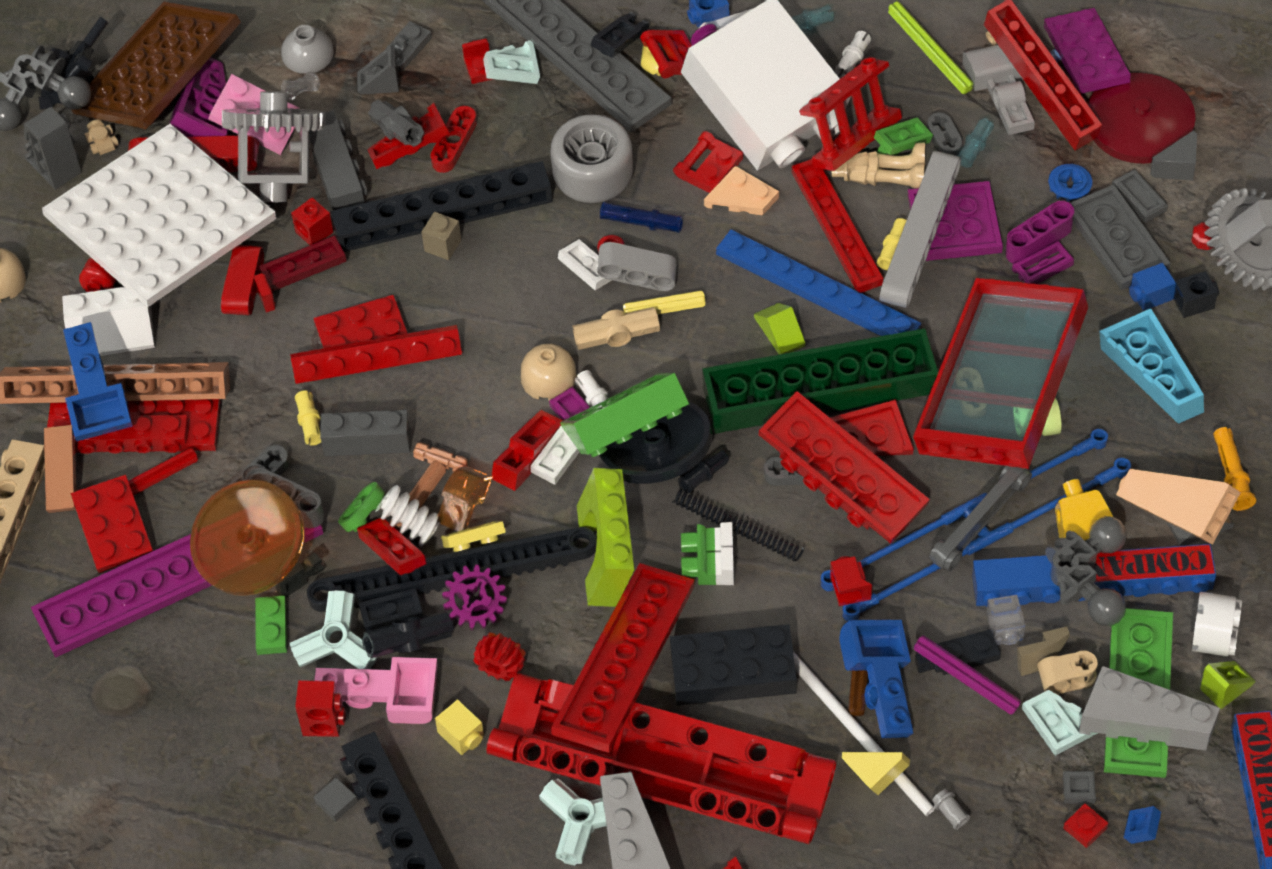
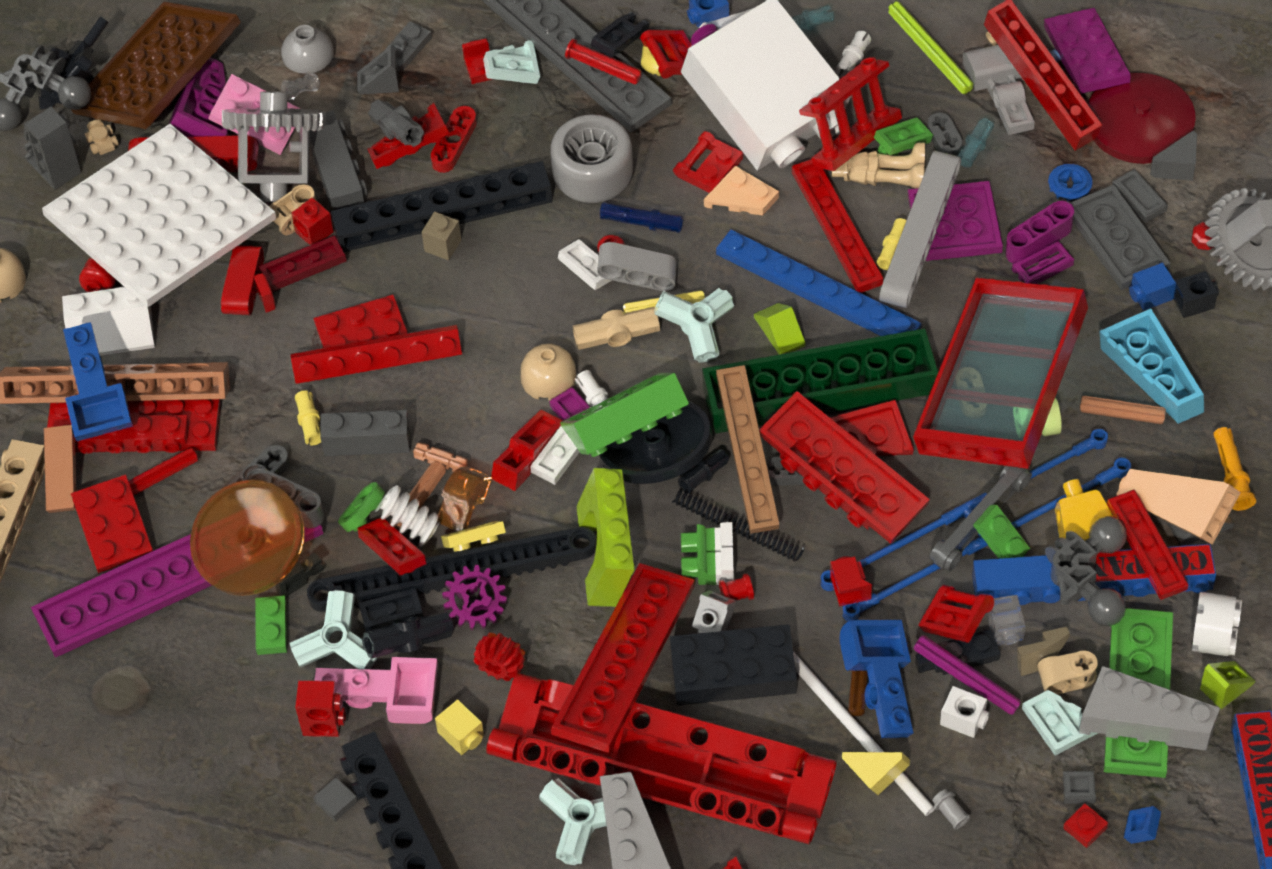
none -> tan piece [269,184,317,236]
none -> red axle [565,39,642,84]
none -> light aqua piece [654,288,734,363]
none -> light grey brick [692,590,736,634]
none -> medium nougat plate [716,365,779,534]
none -> red bush [718,574,754,601]
none -> red plate [918,585,994,643]
none -> white brick [940,686,990,738]
none -> bright green plate [973,505,1030,559]
none -> nougat axle [1080,396,1166,424]
none -> red tile [1107,489,1188,600]

